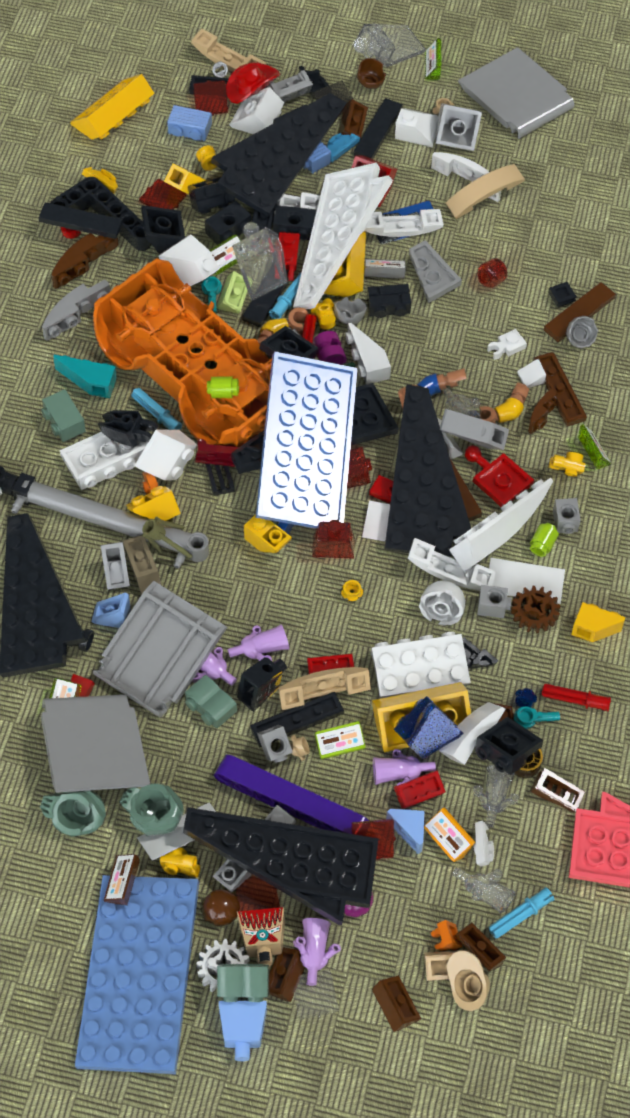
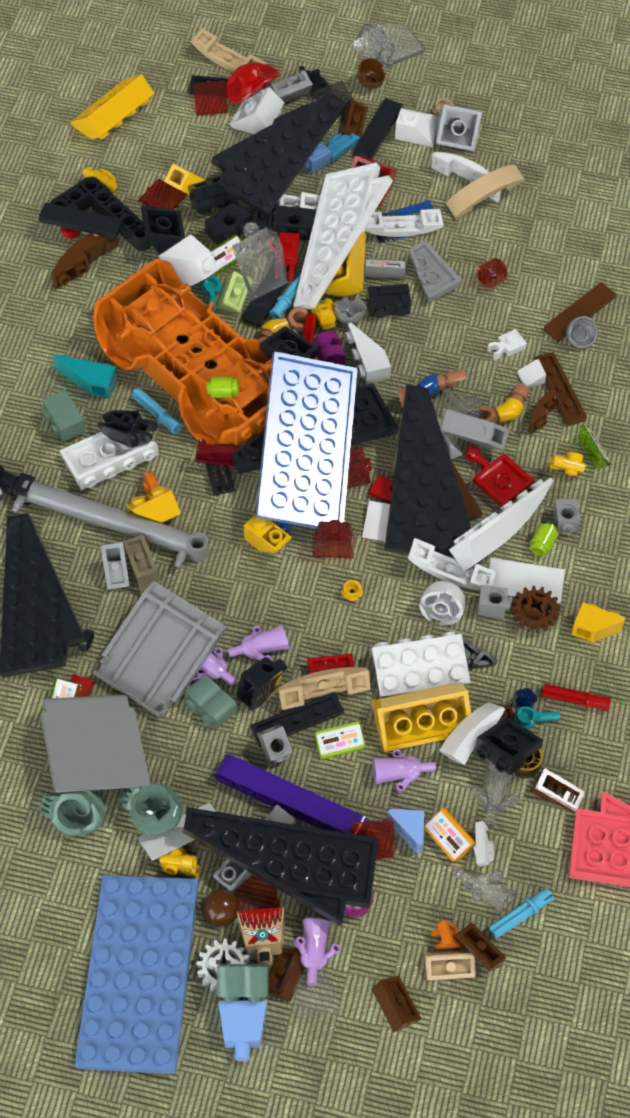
light grey slope [42,280,111,341] -> none
light blue slope [91,593,131,628] -> none
slope [104,854,140,906] -> none
white slope [135,430,197,480] -> none
olive plant [142,517,192,558] -> none
medium blue brick [167,105,212,141] -> none
yellow wheel [196,145,217,171] -> none
light grey hinge [212,62,228,78] -> none
tan plate [290,735,310,761] -> none
clear blue piece [394,696,464,759] -> none
red plate [394,770,446,809] -> none
slope [425,38,441,80] -> none
tan piece [447,950,490,1011] -> none
light grey piece [458,47,575,139] -> none
black plate [548,282,577,308] -> none

